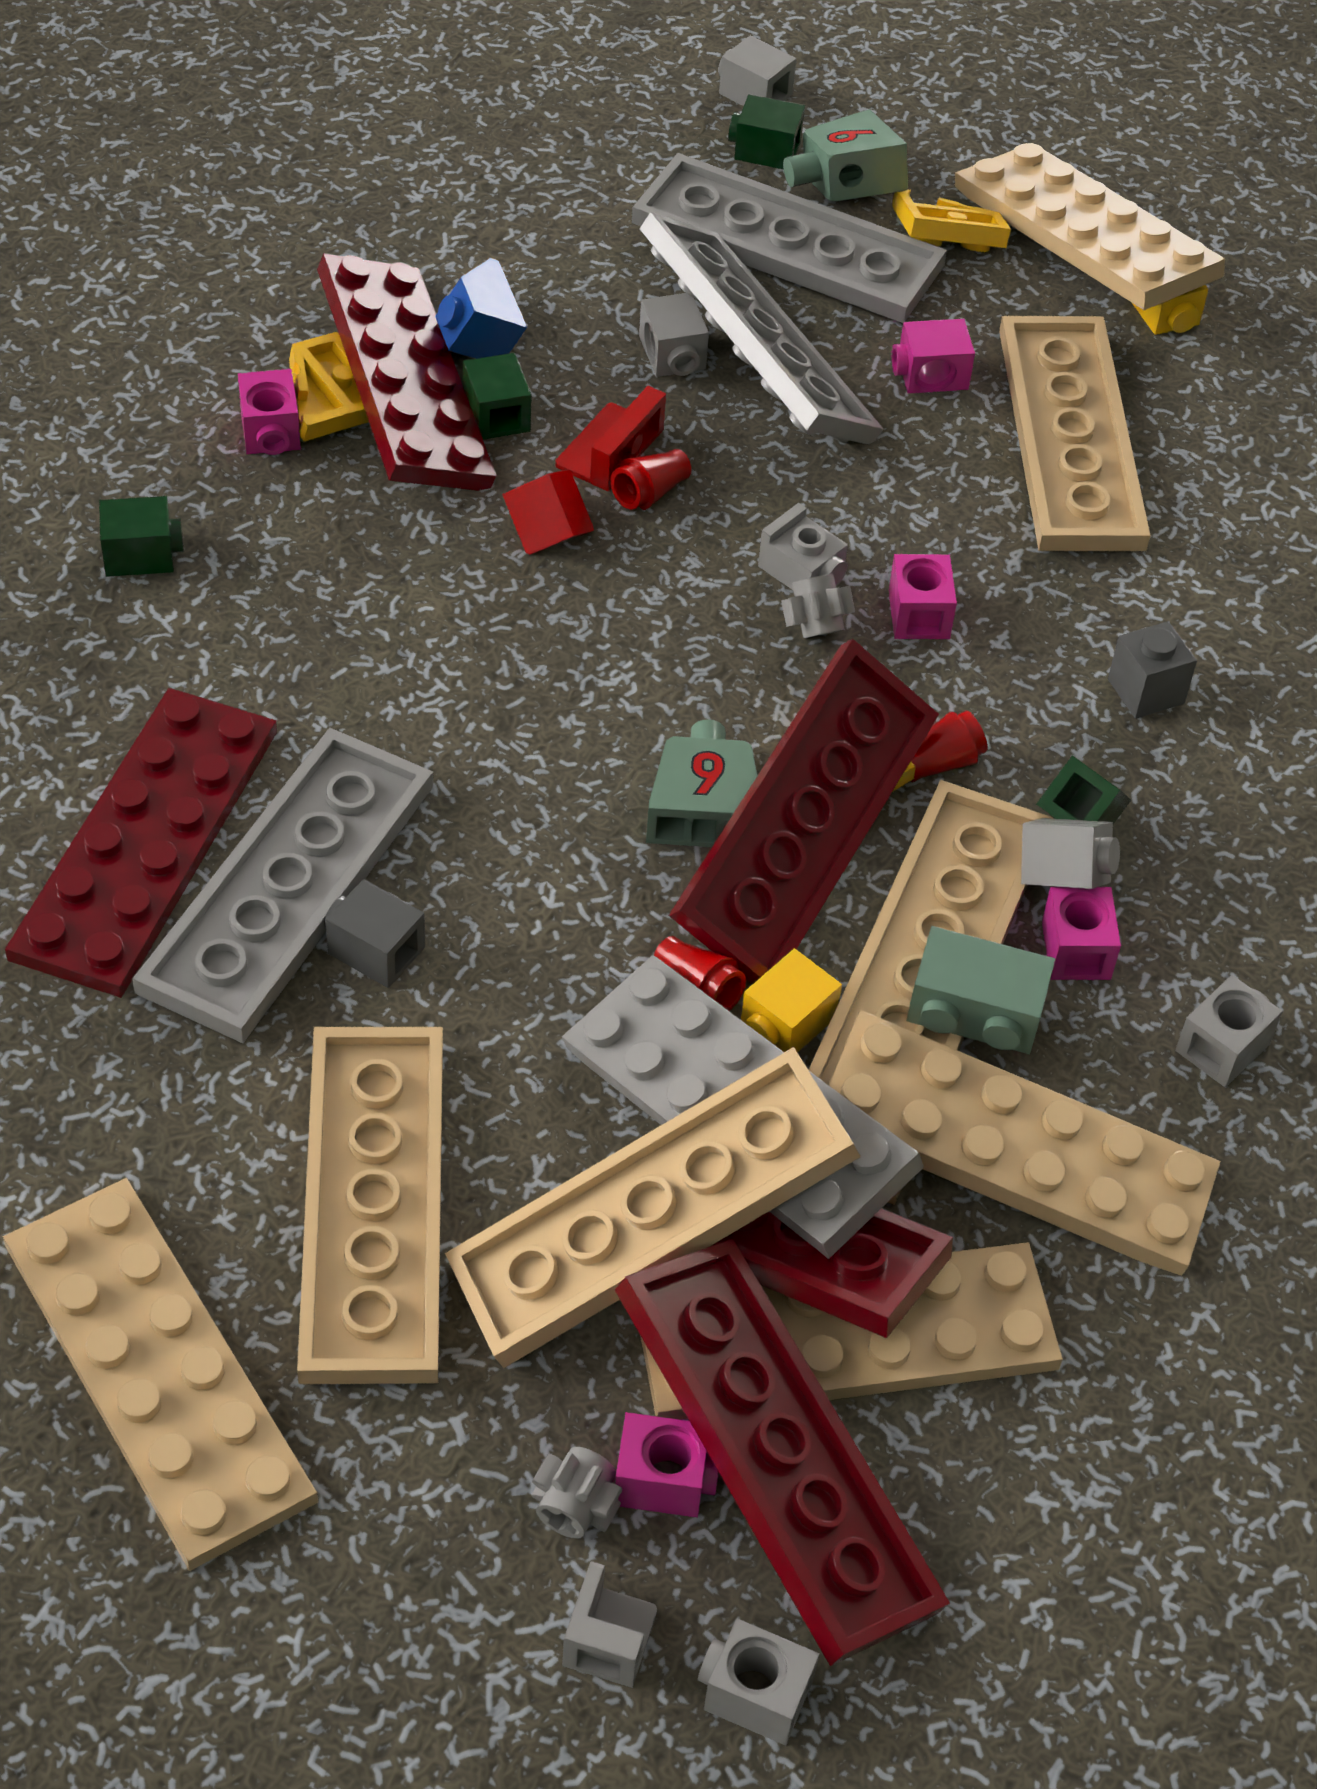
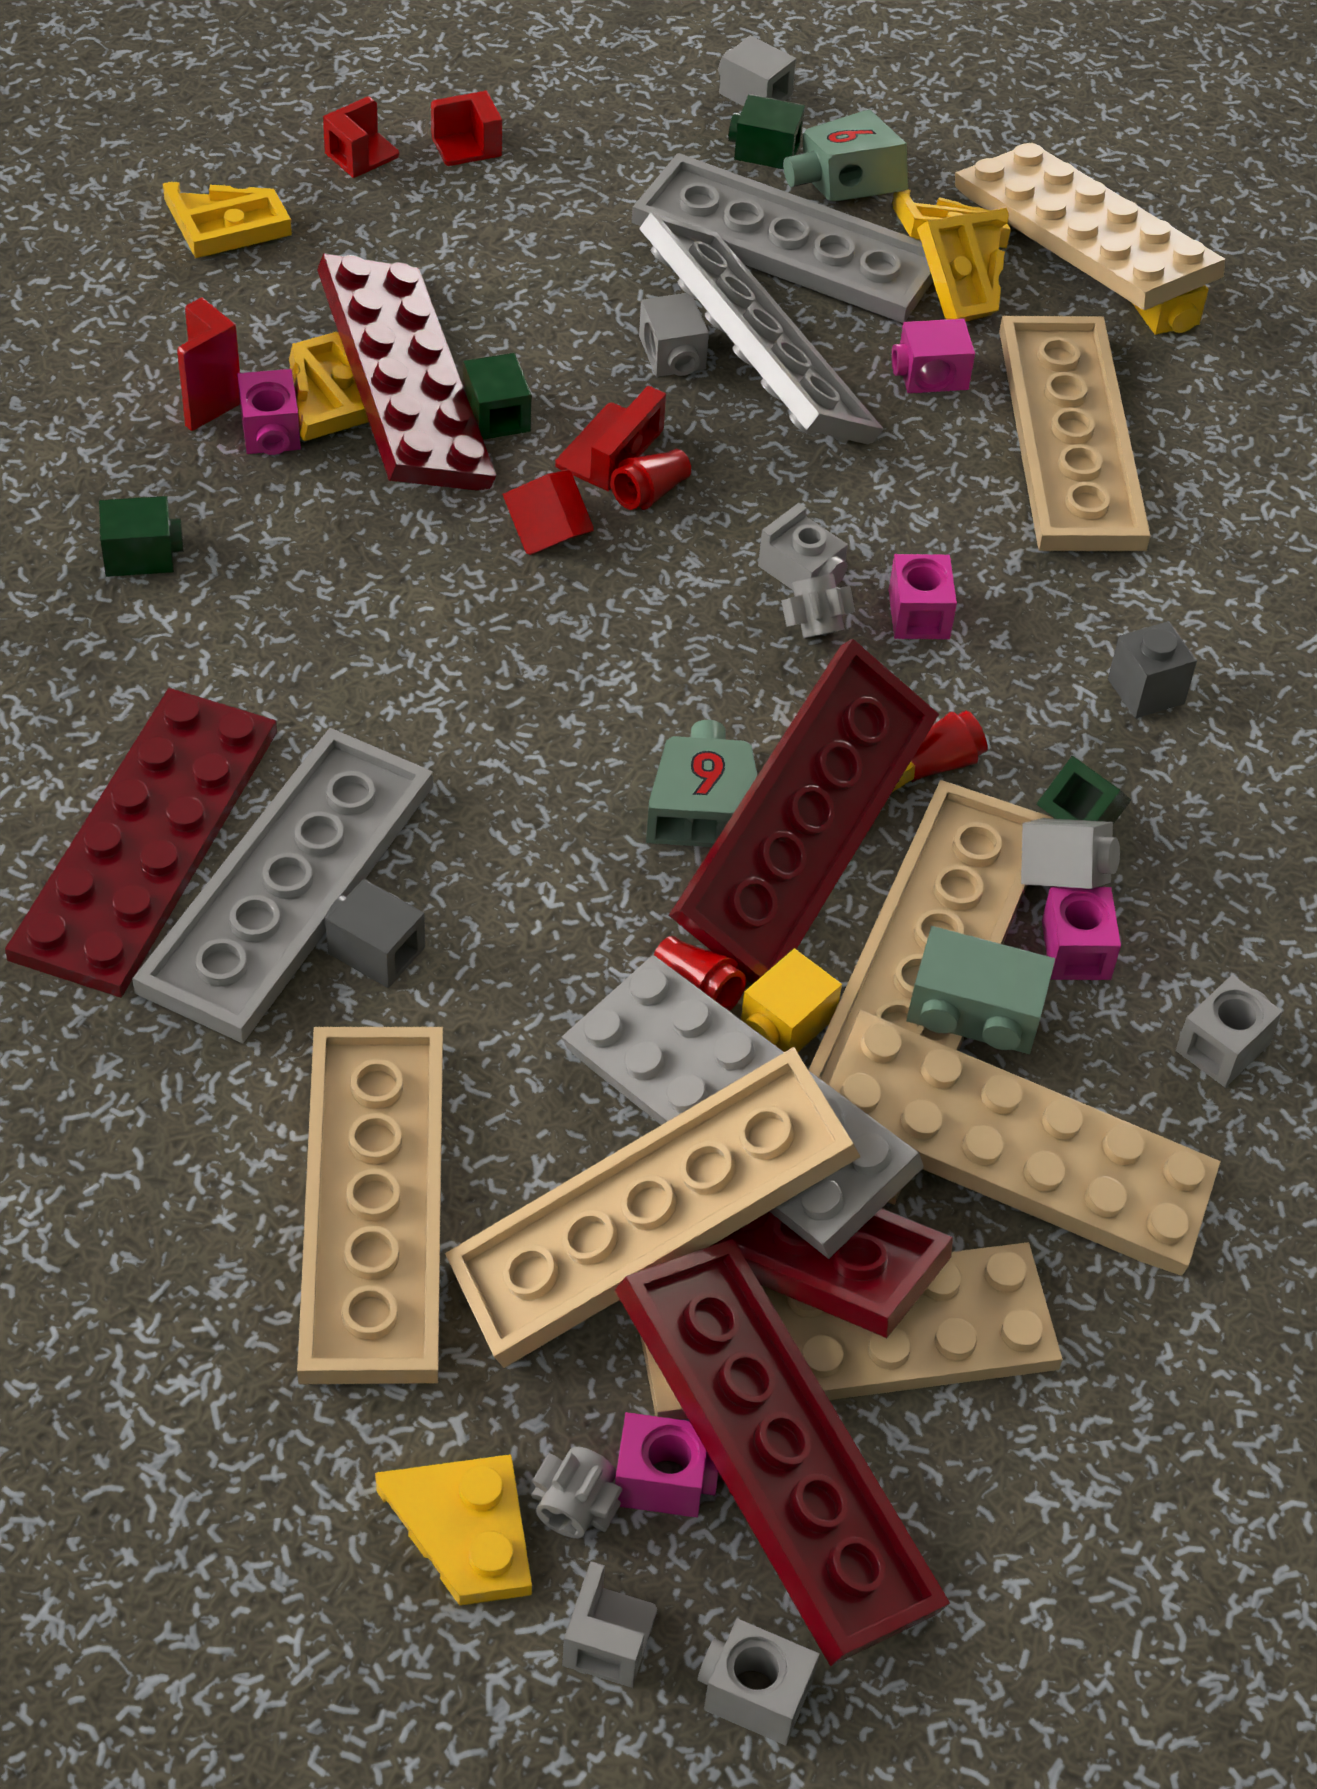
tan plate [3,1178,318,1571] -> none
blue slope [435,258,527,359] -> none
none -> yellow wing [163,182,292,258]
none -> red panel [177,297,240,431]
none -> red panel [323,96,399,178]
none -> yellow wing [375,1454,532,1605]
none -> red panel [431,90,502,166]
none -> yellow wing [917,207,1009,322]

